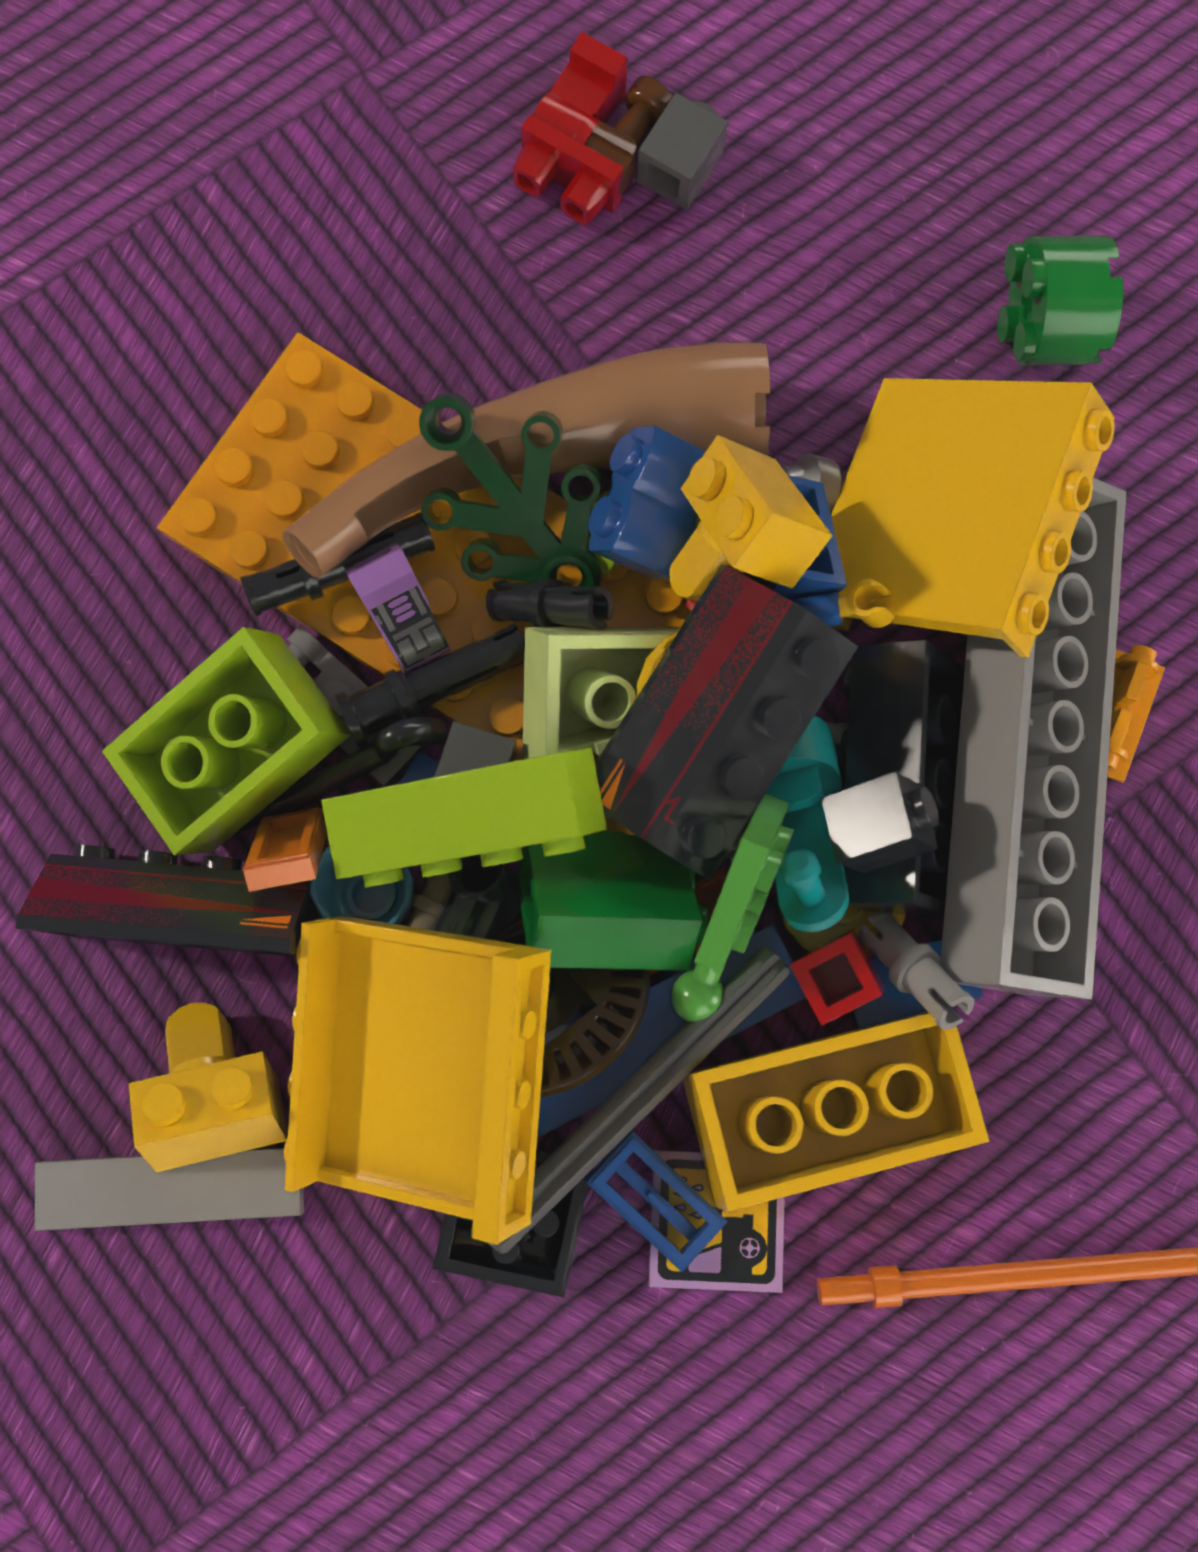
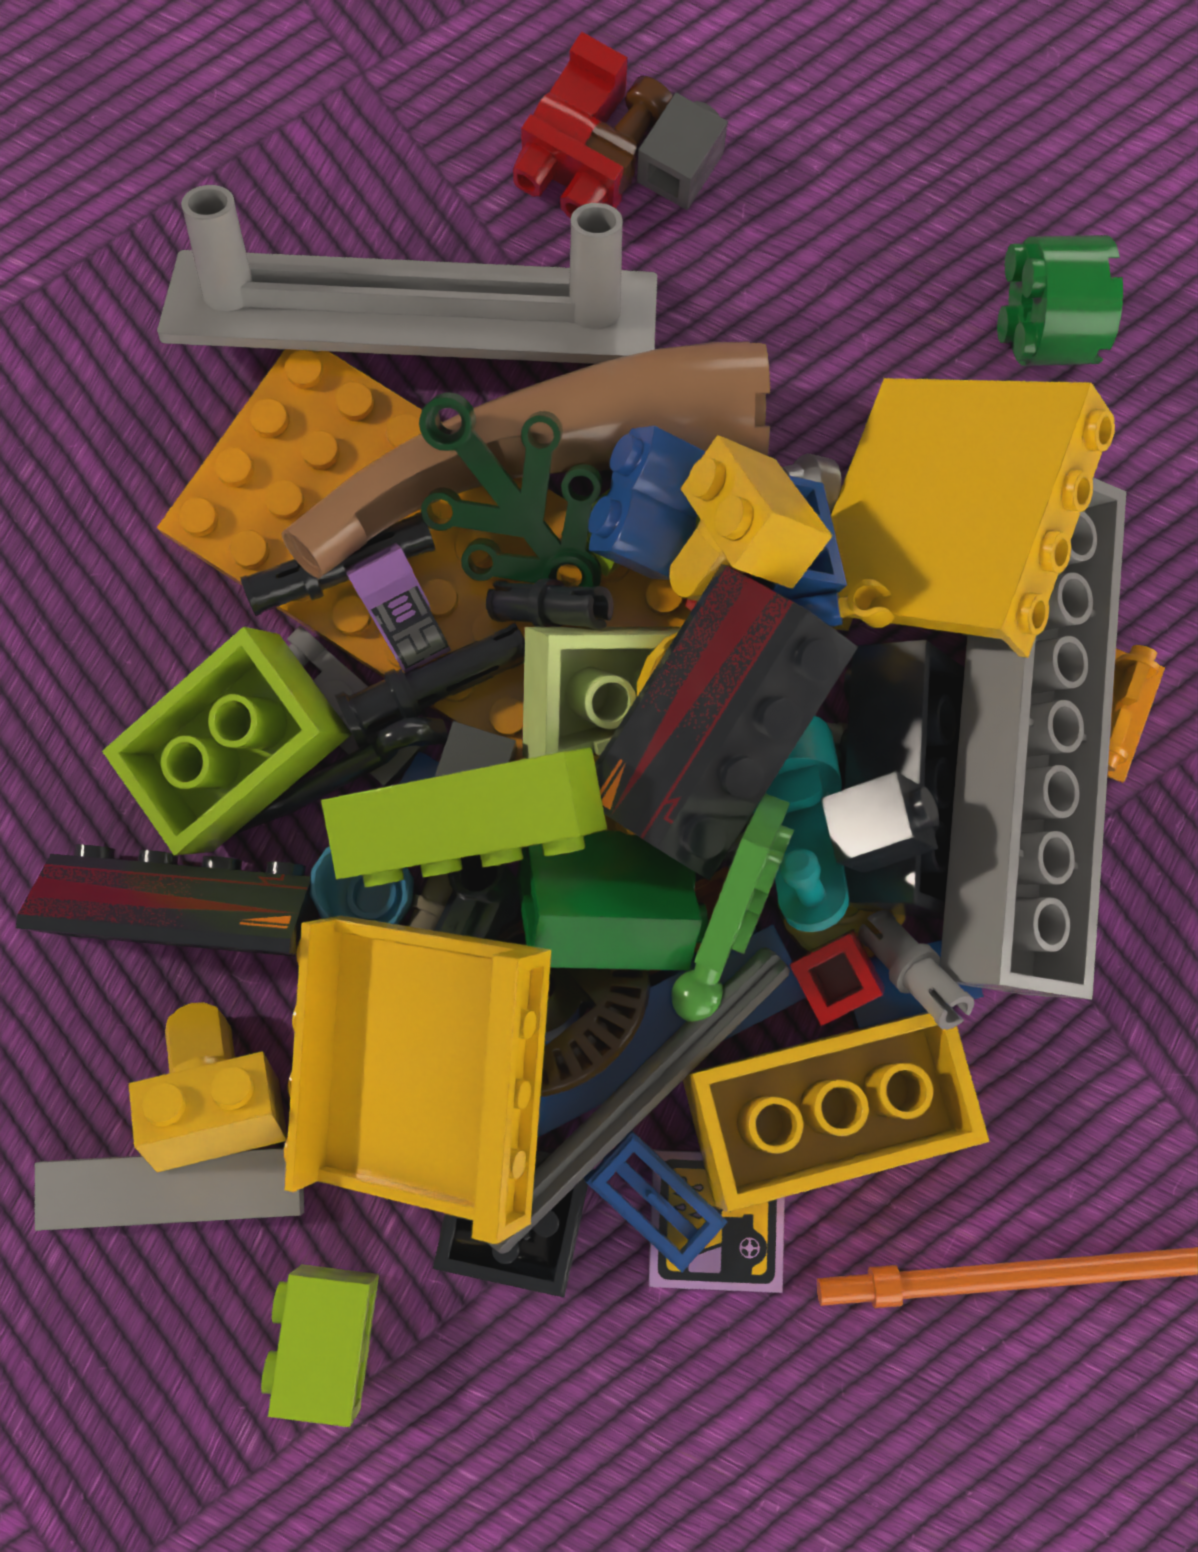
orange tile [243,807,327,892] -> none
none -> light grey piece [157,185,657,364]
none -> lime brick [261,1264,379,1427]

